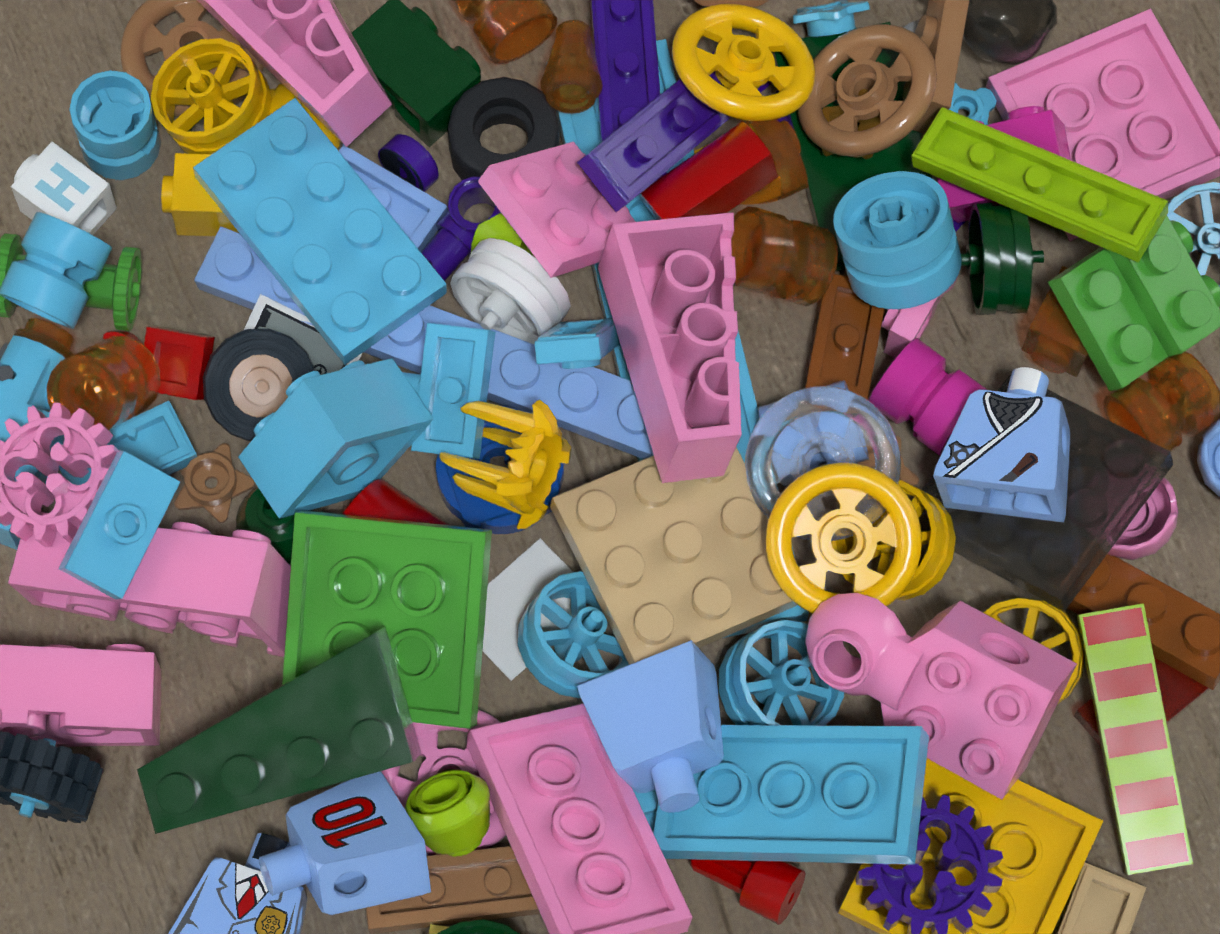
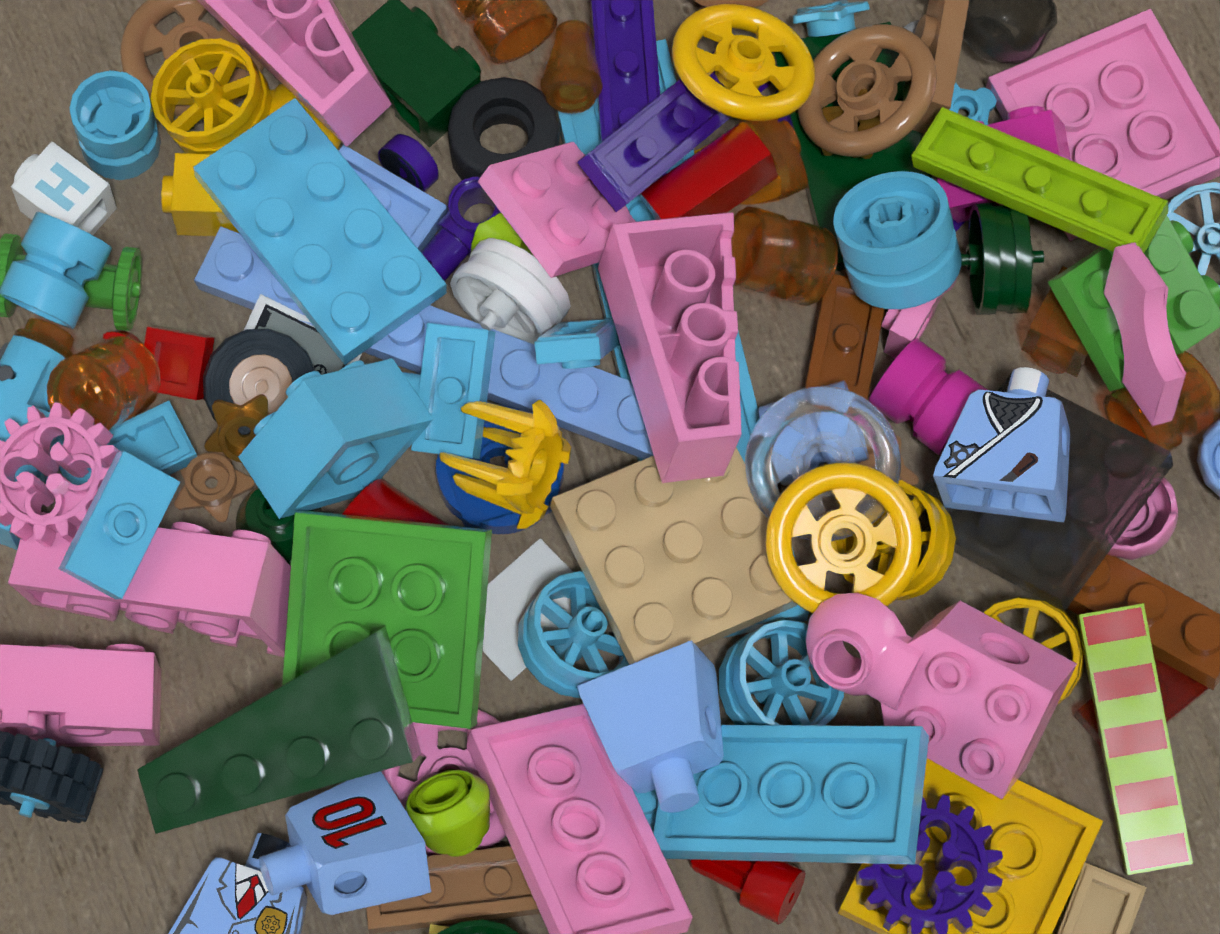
none -> pearl gold plate [204,394,268,469]
none -> bright pink tile [1104,242,1186,426]

